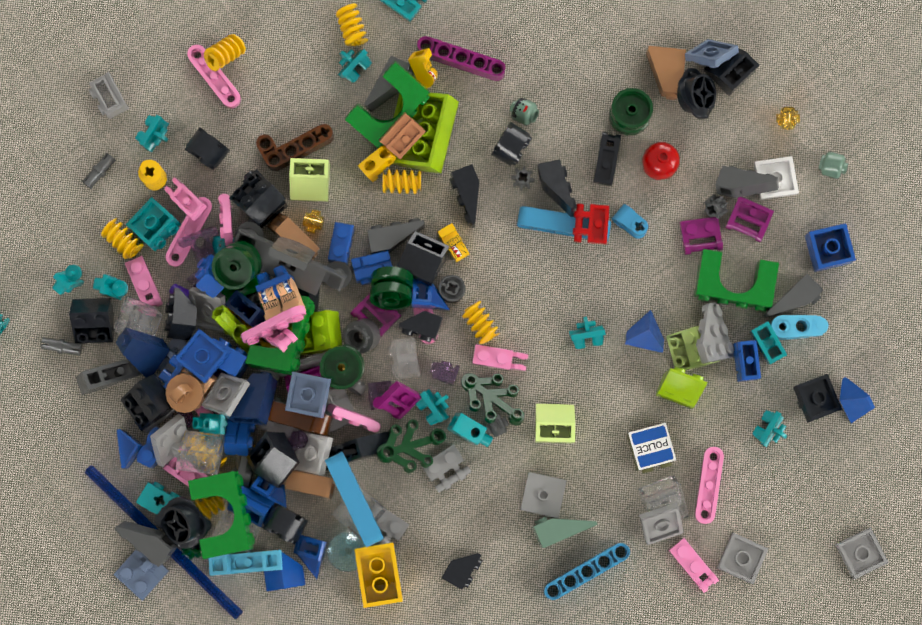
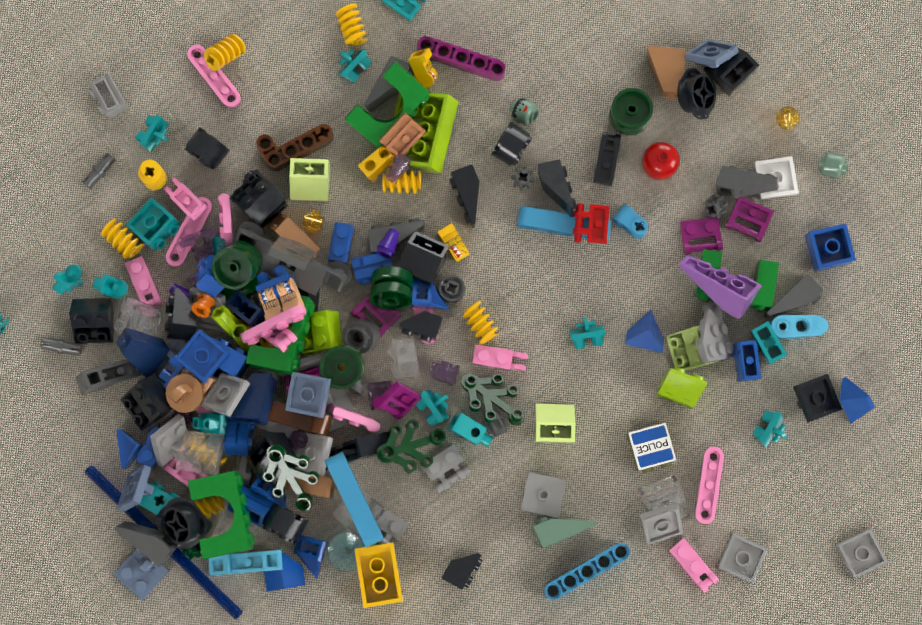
none -> sand blue hinge [117,465,154,512]
none -> orange wheel [191,293,216,318]
none -> plant [263,444,319,511]
none -> dark purple cone [377,228,400,258]
none -> cone [386,153,411,183]
none -> medium lavender wedge [679,256,762,319]

